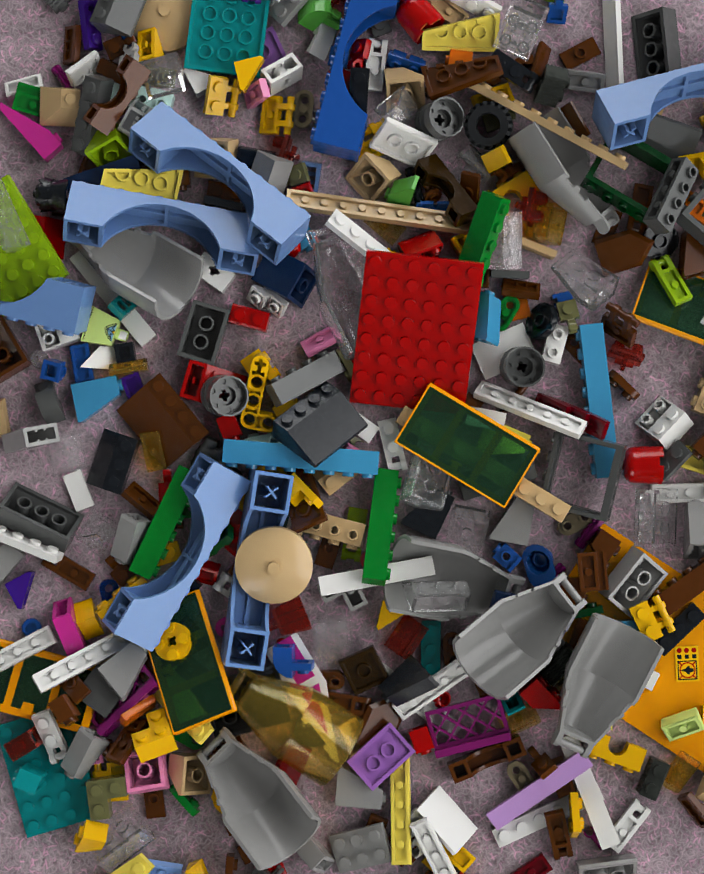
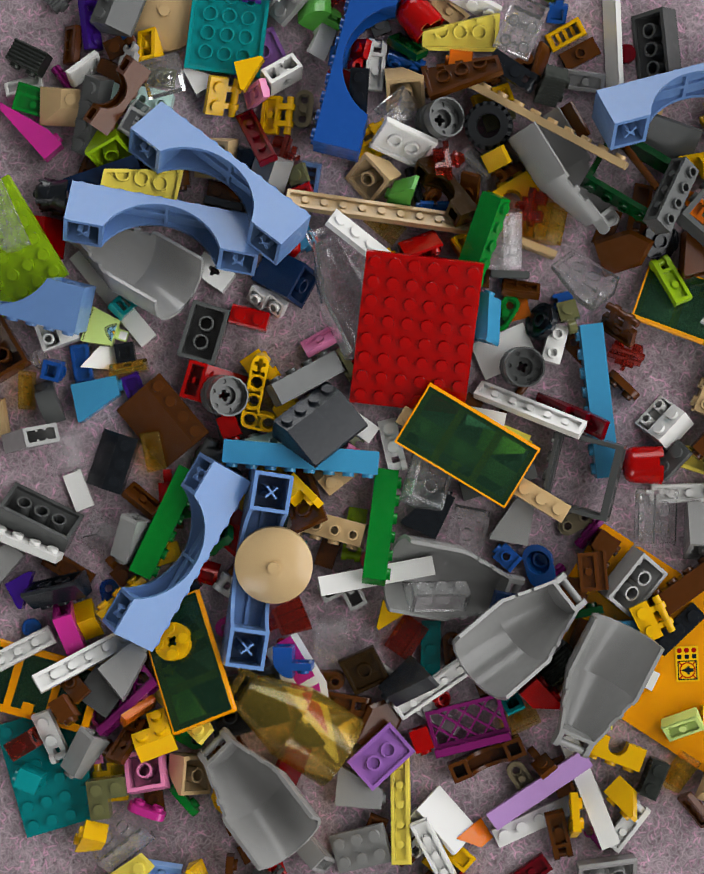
none -> pearl dark grey brick [5,38,53,78]
none -> clear yellow slope [18,371,36,410]
none -> black slope [20,570,92,610]
none -> dark pink plate [127,798,166,822]
none -> dark red tile [235,108,278,167]
none -> dark green plate [386,32,428,62]
none -> clear red hips [433,140,465,180]
none -> orange sticker [456,818,493,847]
none -> yellow slope [545,17,588,53]
none -> yellow slope [603,775,637,822]
none -> reddish brown bar [621,146,660,191]
none -> dark red tile [622,44,636,64]

